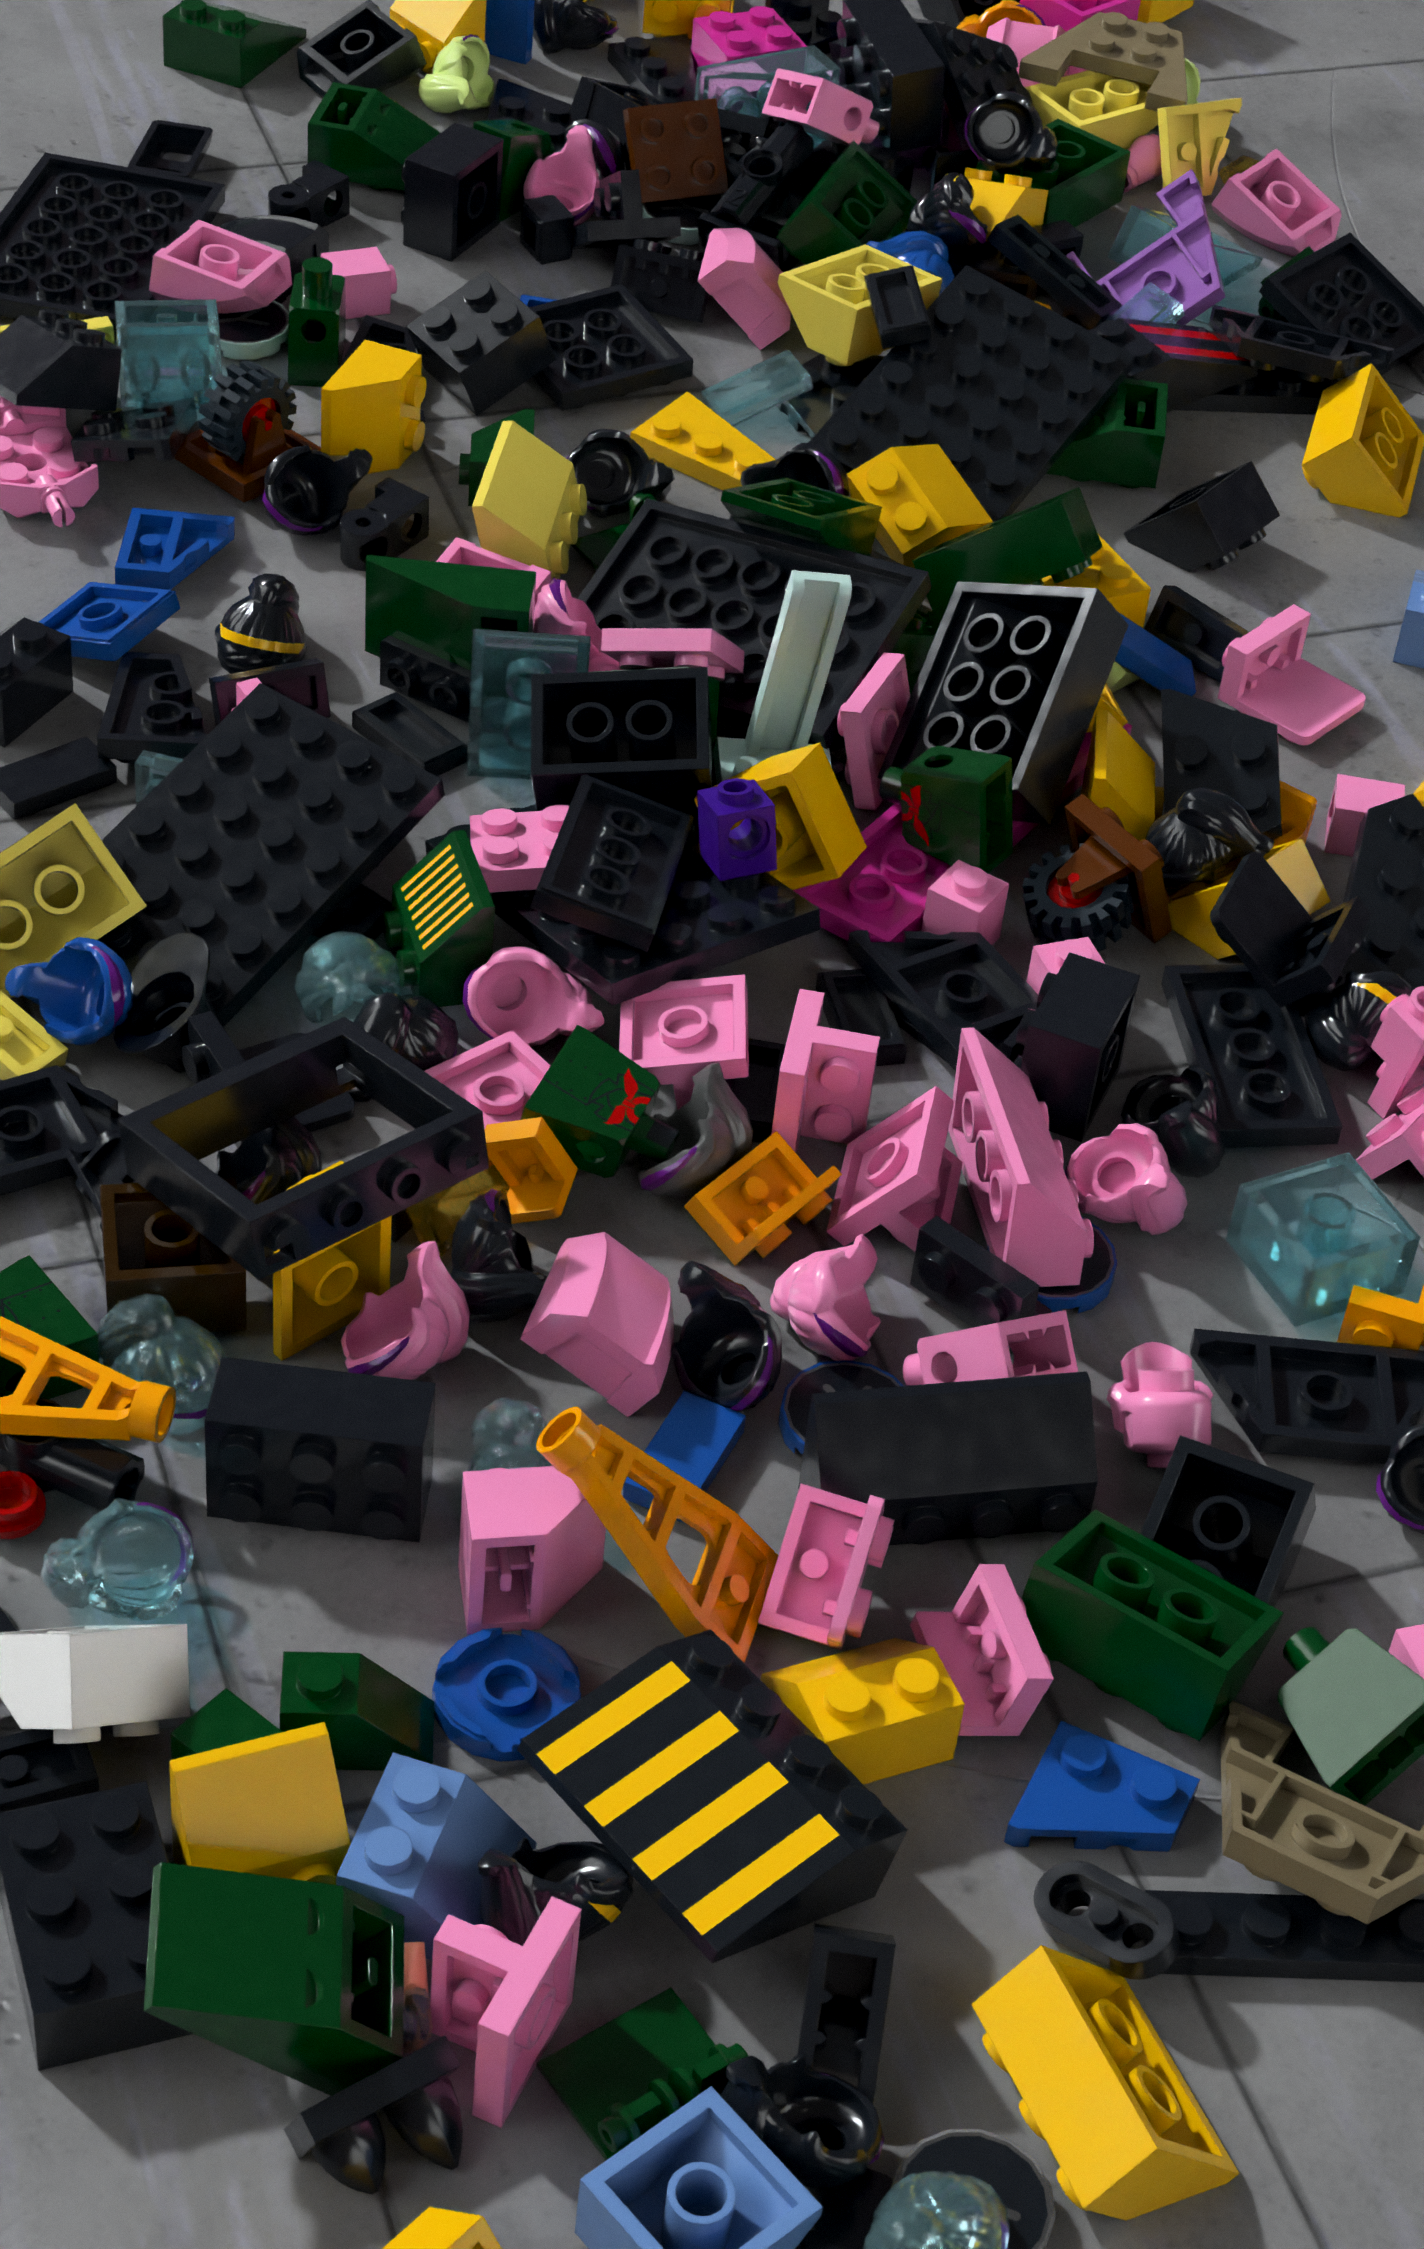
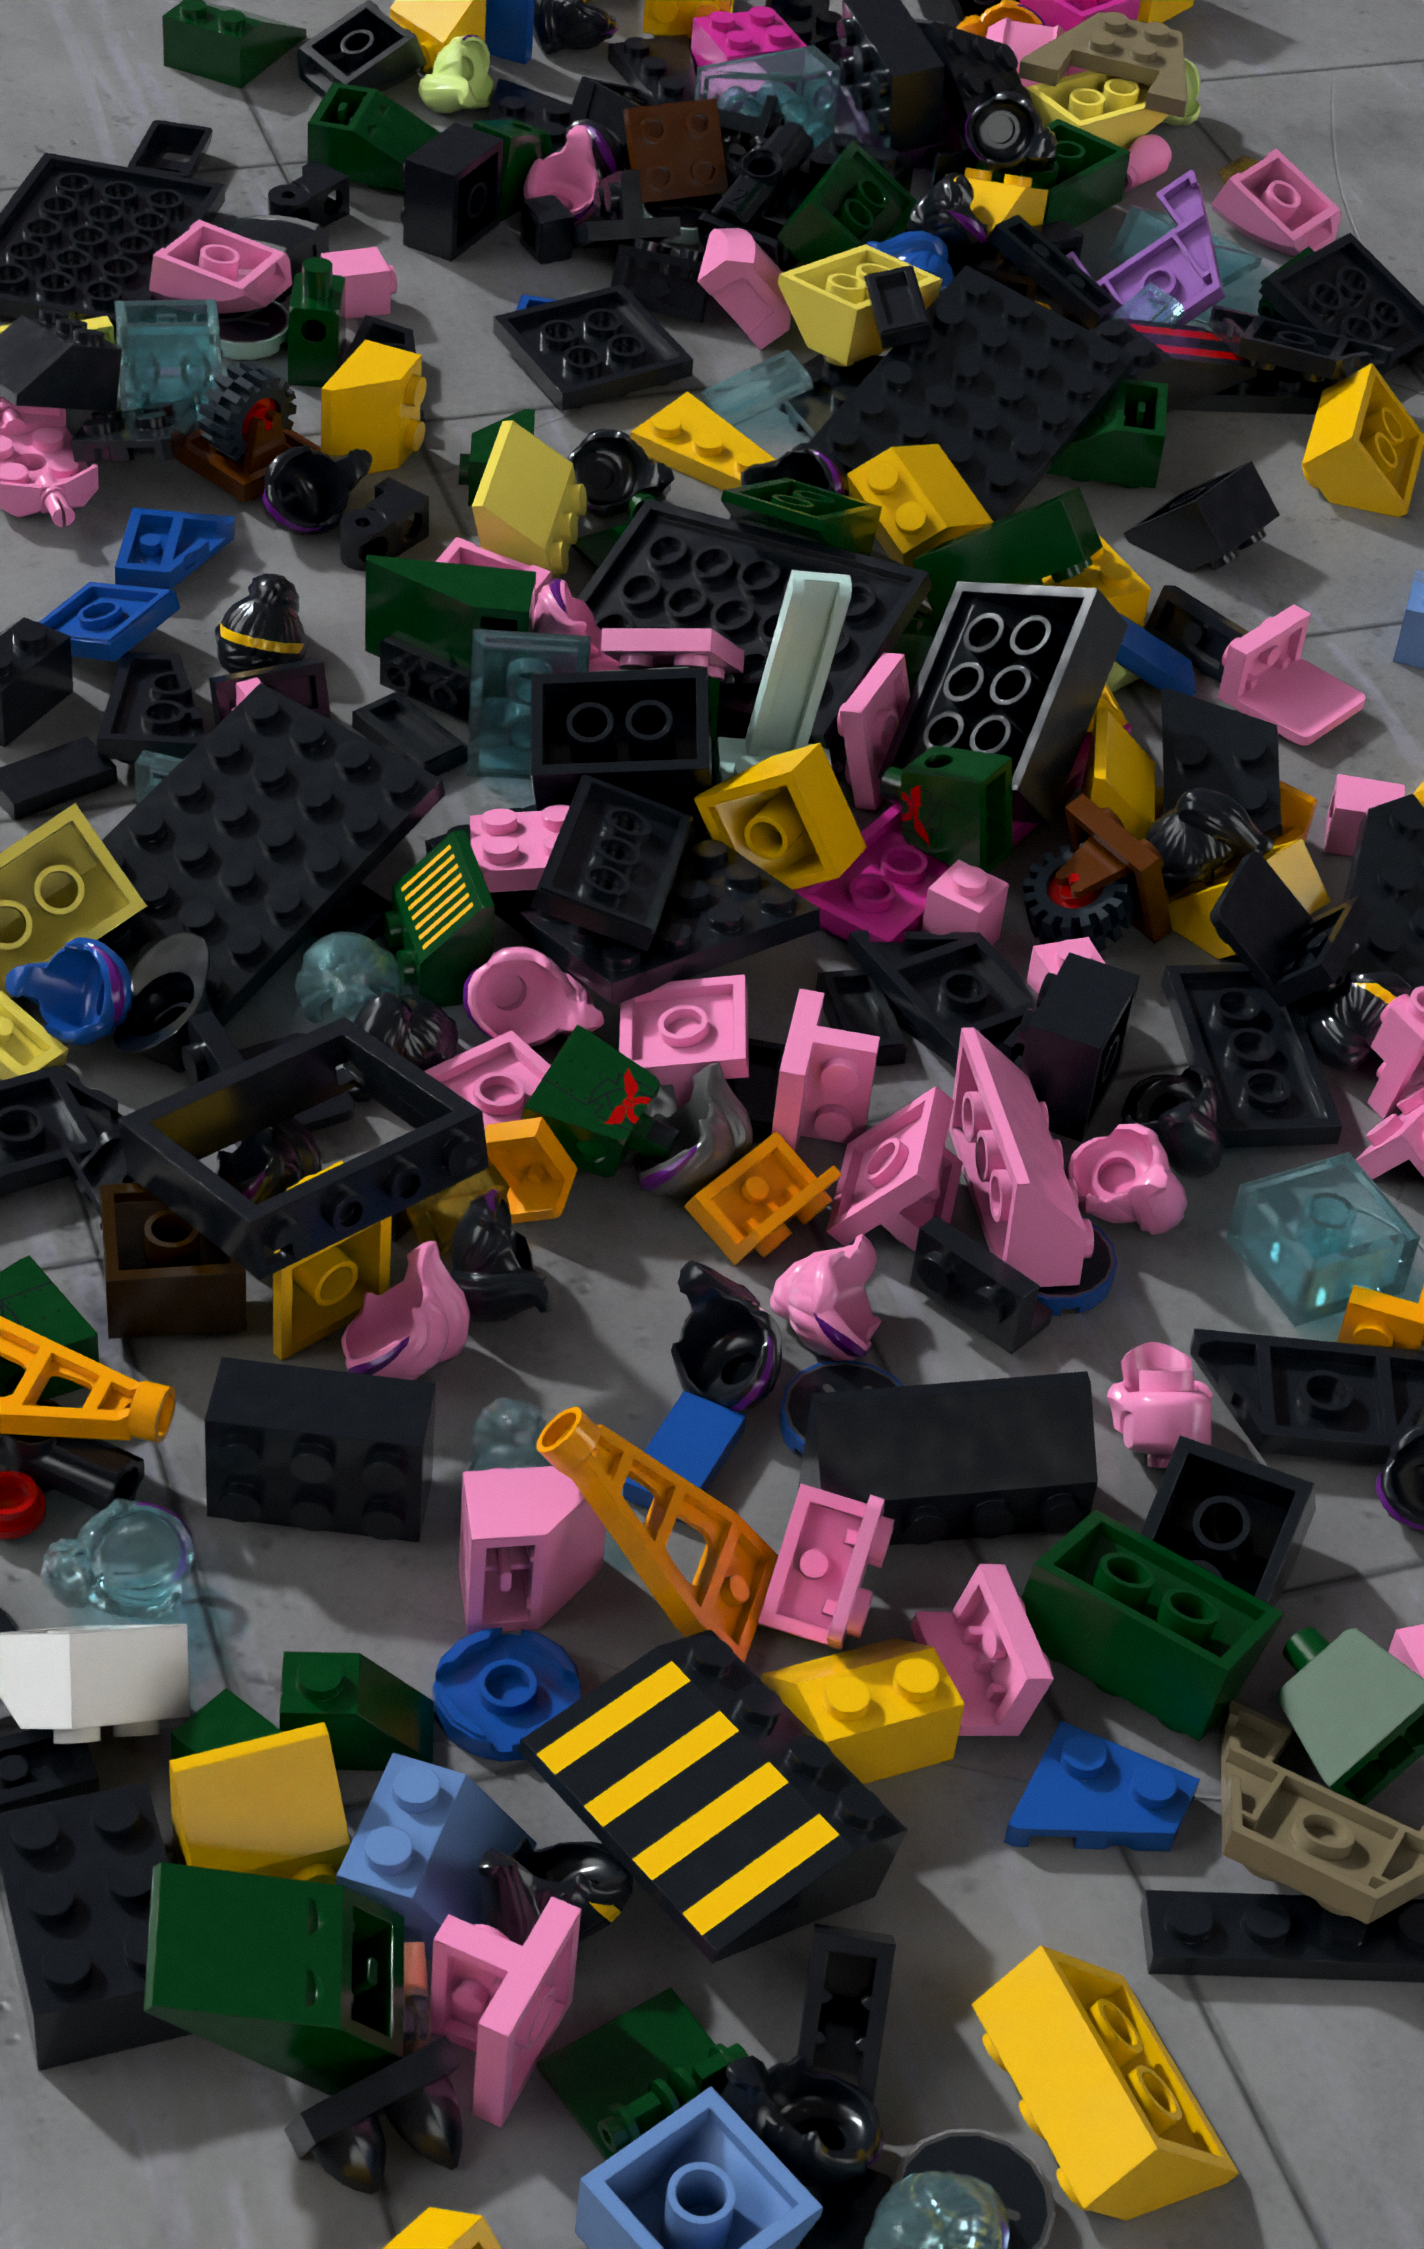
clear light blue hair [97,1293,228,1419] -> none
black brick [406,271,556,416] -> none
bright pink slope [520,1232,674,1417] -> none
dark purple brick [697,778,777,881] -> none
bright pink torso [762,68,880,145] -> none
bright pink torso [903,1310,1078,1386] -> none
black plate [1034,1861,1180,1980] -> none
light yellow wing [1157,98,1242,196] -> none

